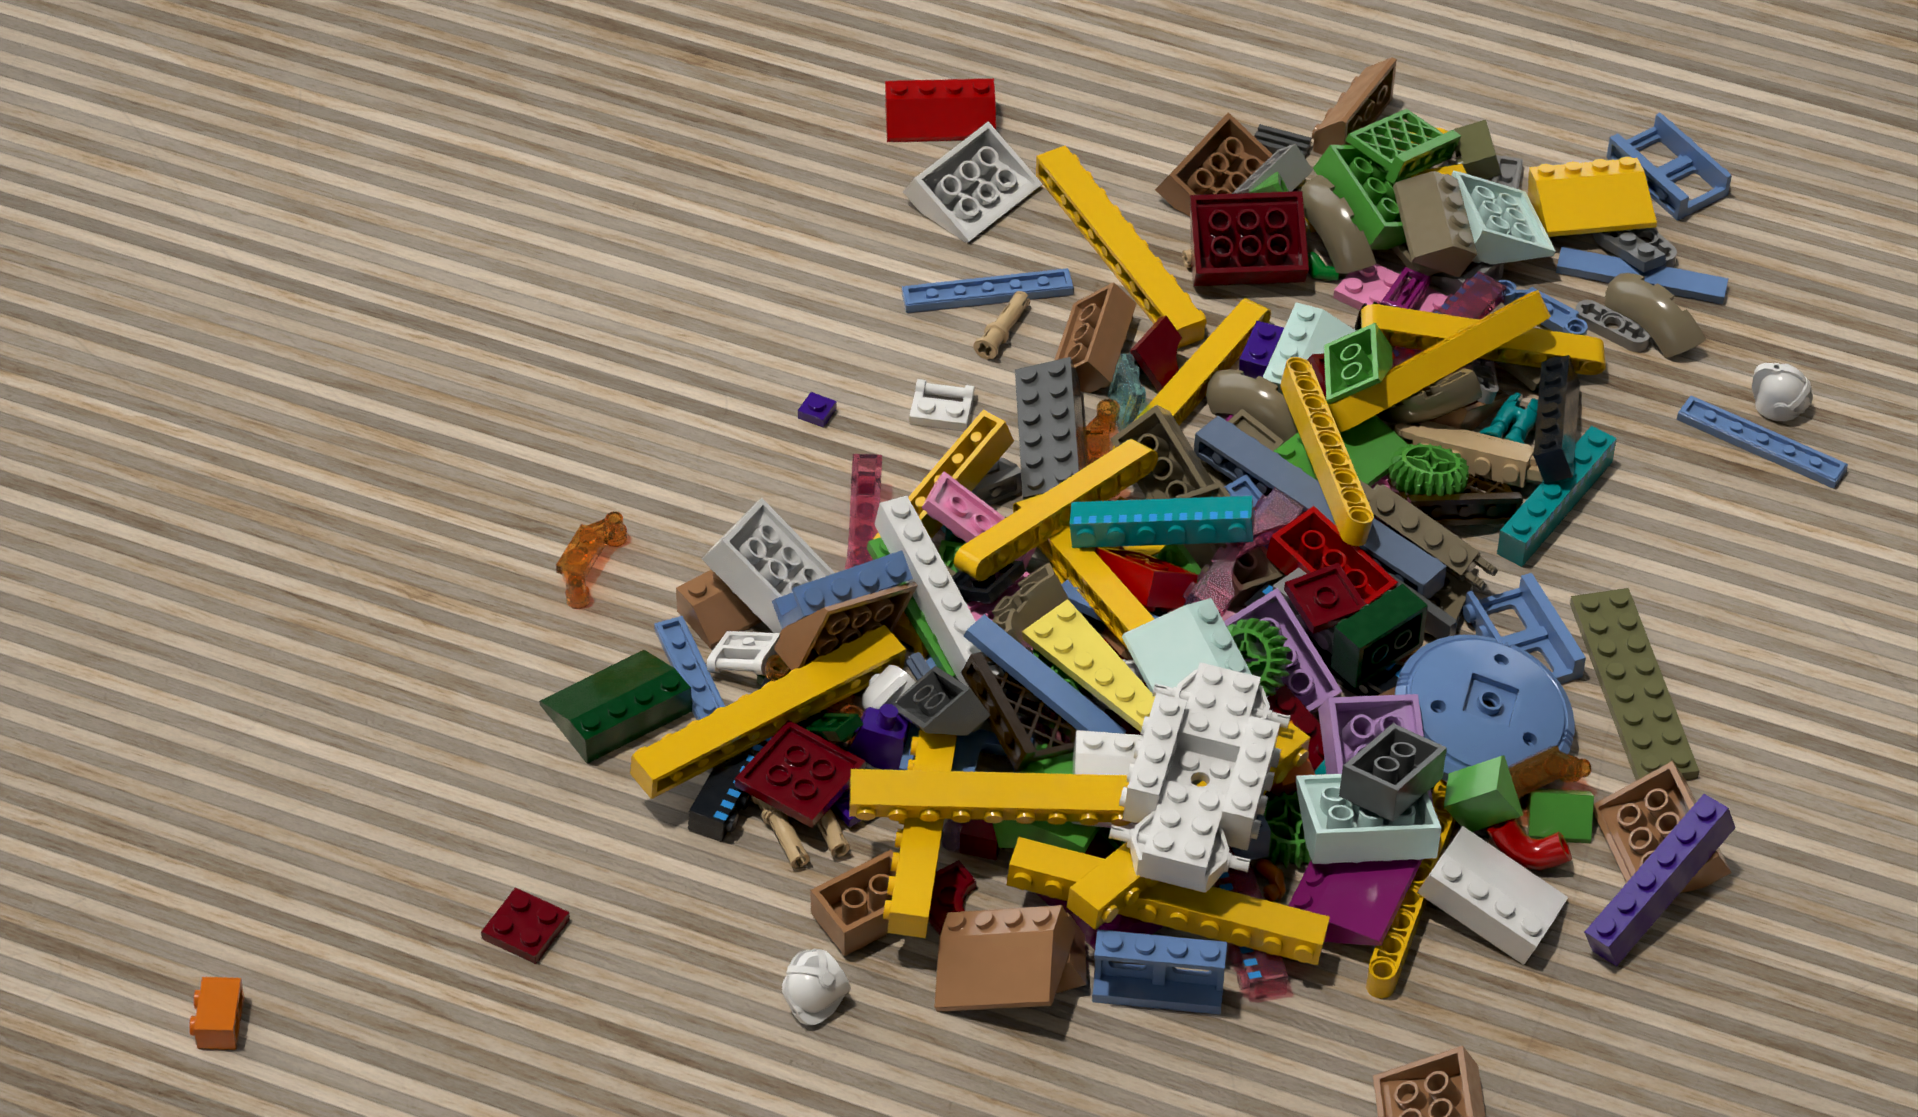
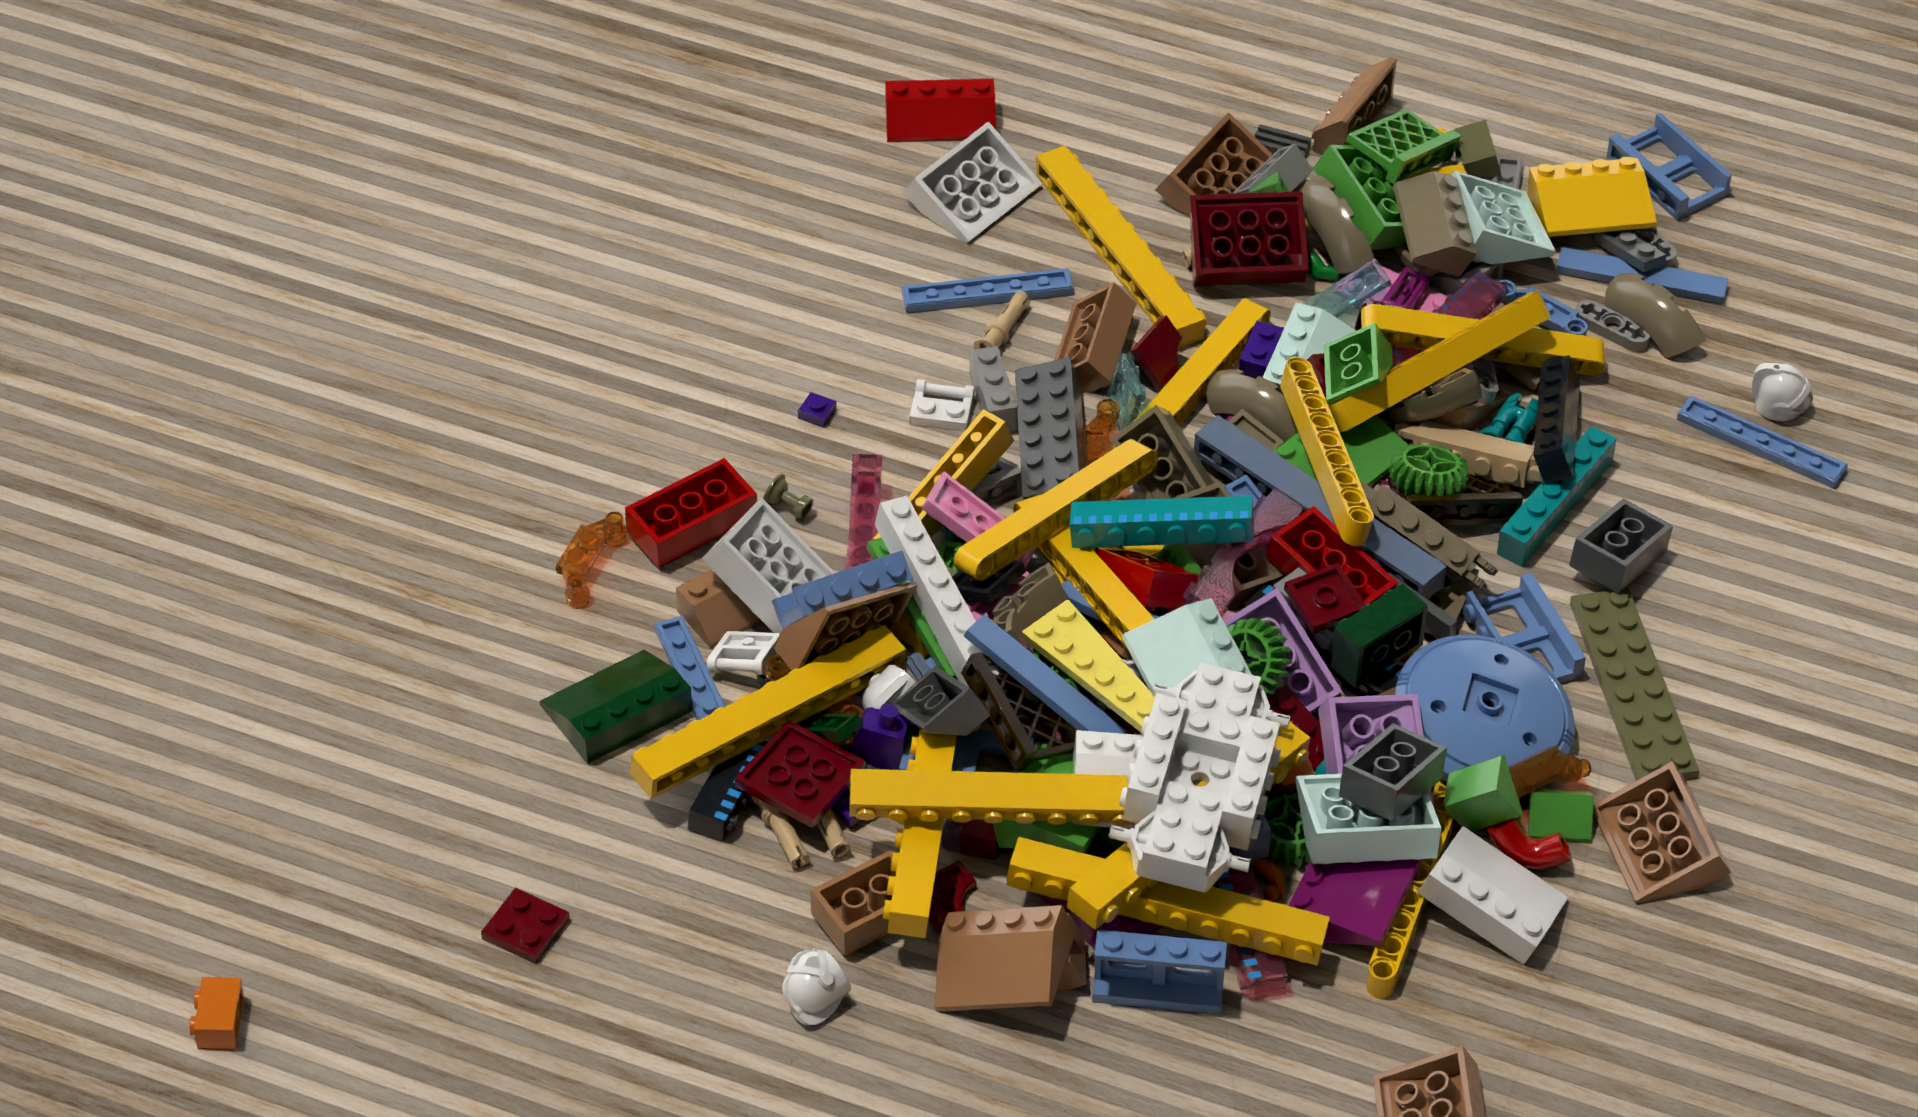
dark purple brick [1584,794,1736,966] -> none
none -> red brick [625,458,757,568]
none -> olive piece [763,474,814,520]
none -> light grey brick [969,346,1017,432]
none -> clear light blue plate [1303,259,1391,318]
none -> dark grey brick [1569,498,1673,593]

